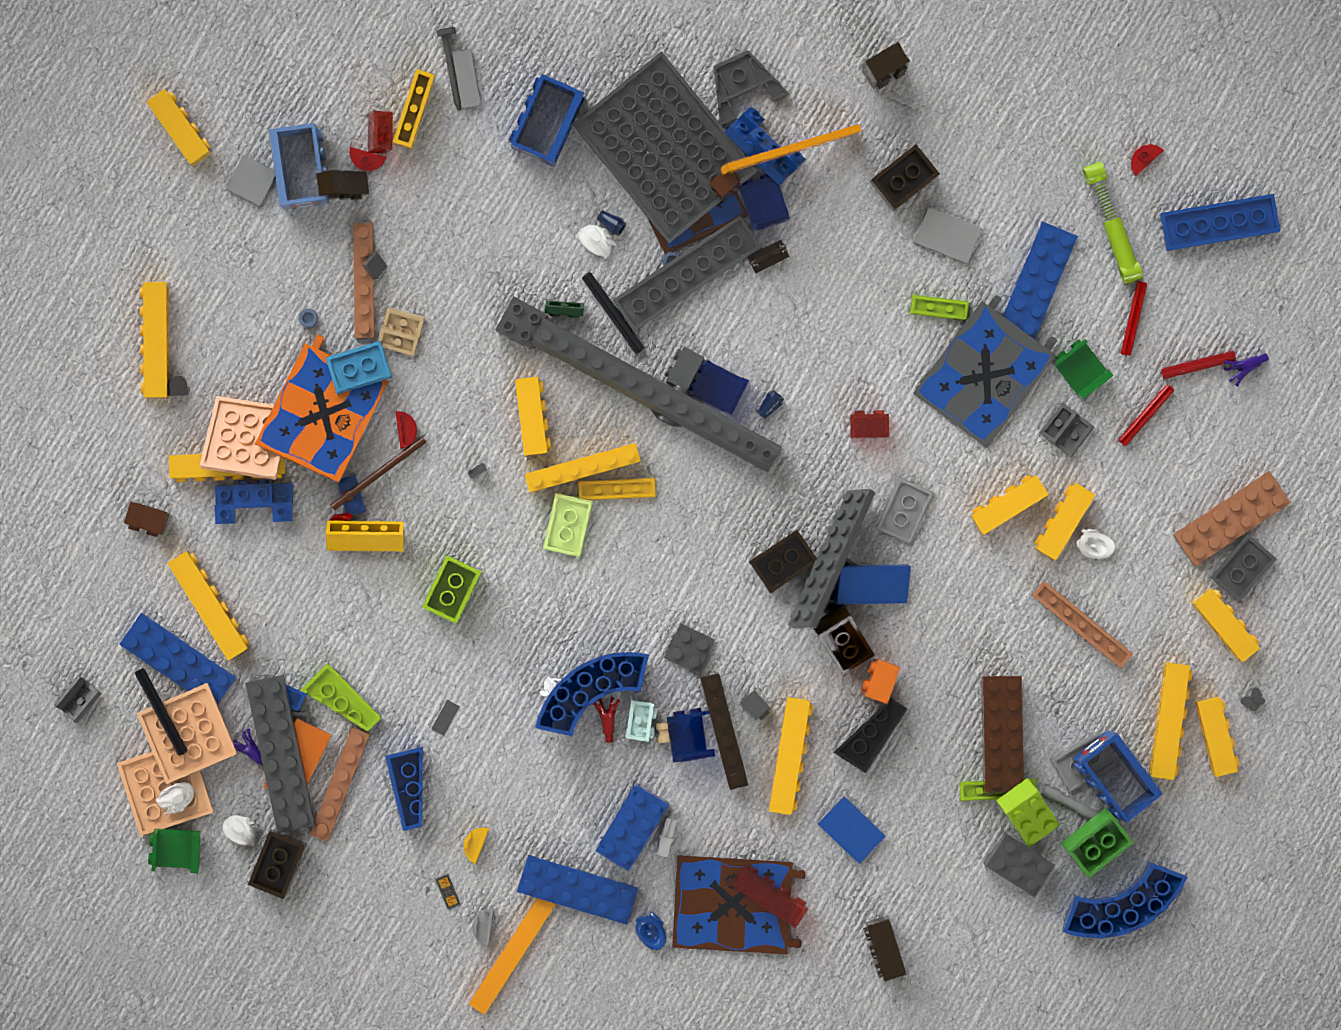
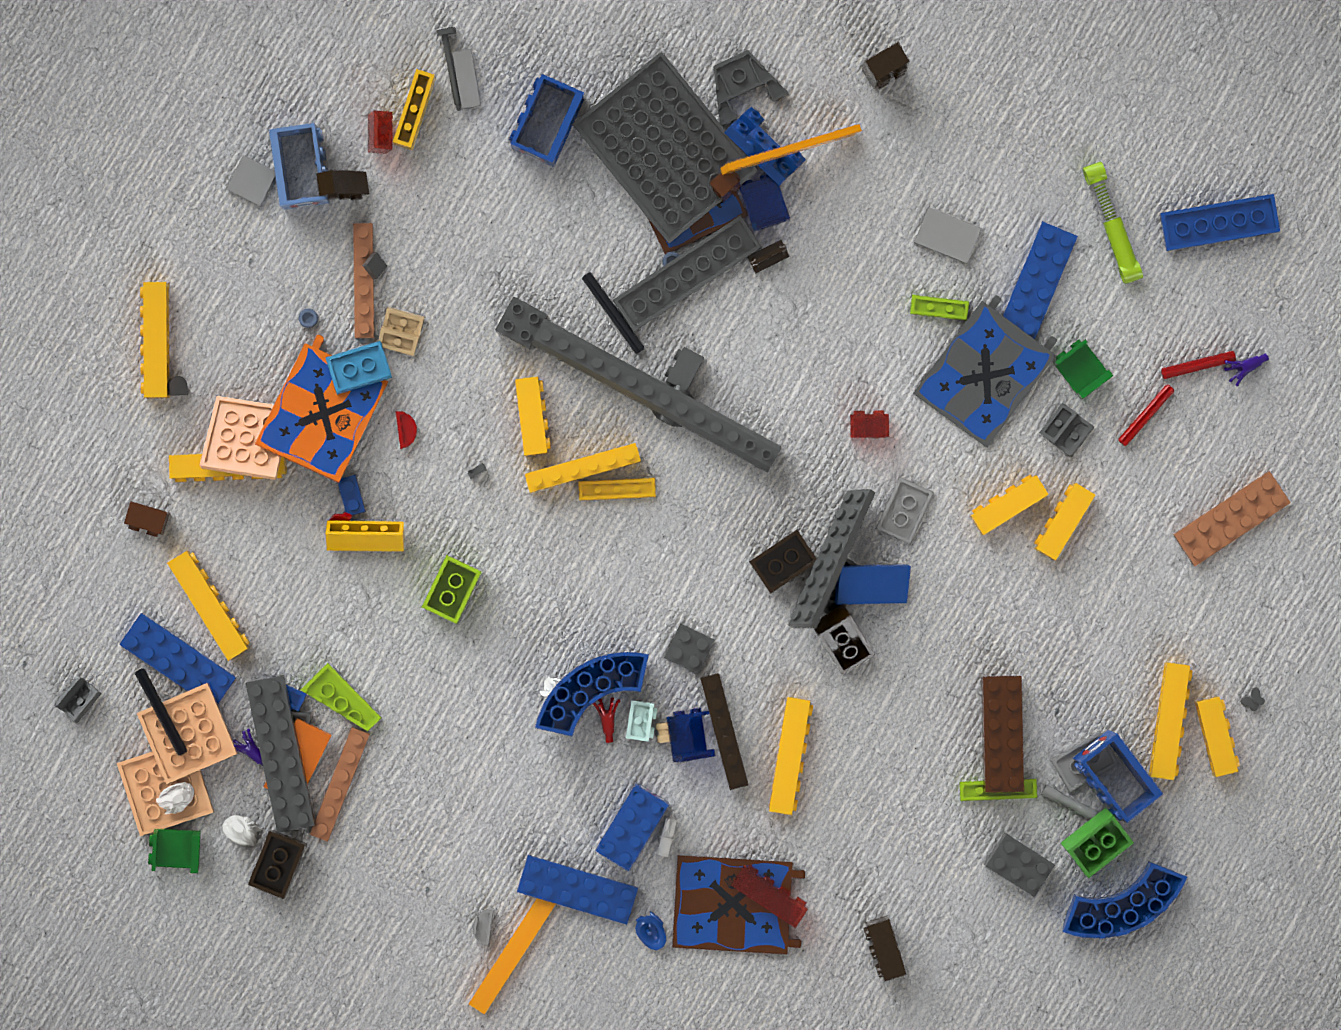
yellow brick [146,89,212,166] -> none
blue bracket [215,480,293,524] -> none
reddish brown bar [330,436,427,511] -> none
red plate [349,147,387,172] -> none
blue wedge [384,747,423,831] -> none
dark grey sticker [432,700,460,736] -> none
sticker [435,874,461,910] -> none
yellow plate [463,827,490,865] -> none
yellowish green tile [543,493,593,557] -> none
dark green plate [545,300,584,318] -> none
white hat [579,225,616,259] -> none
dark blue cone [597,210,626,236] -> none
clear blue panel [689,360,749,416] -> none
dark grey brick [740,690,770,720] -> none
dark blue cone [757,390,784,419] -> none
blue tile [818,796,886,864] -> none
black wedge [833,698,908,774] -> none
orange brick [860,658,900,704] -> none
dark brown brick [870,144,940,212] -> none
lime brick [996,778,1060,847] -> none
nougat plate [1031,581,1133,669] -> none
white hat [1077,529,1115,559] -> none
red axle [1121,281,1147,356] -> none
red plate [1131,144,1164,176] -> none
yellow brick [1191,588,1260,663] -> none
dark grey plate [1209,534,1277,603] -> none

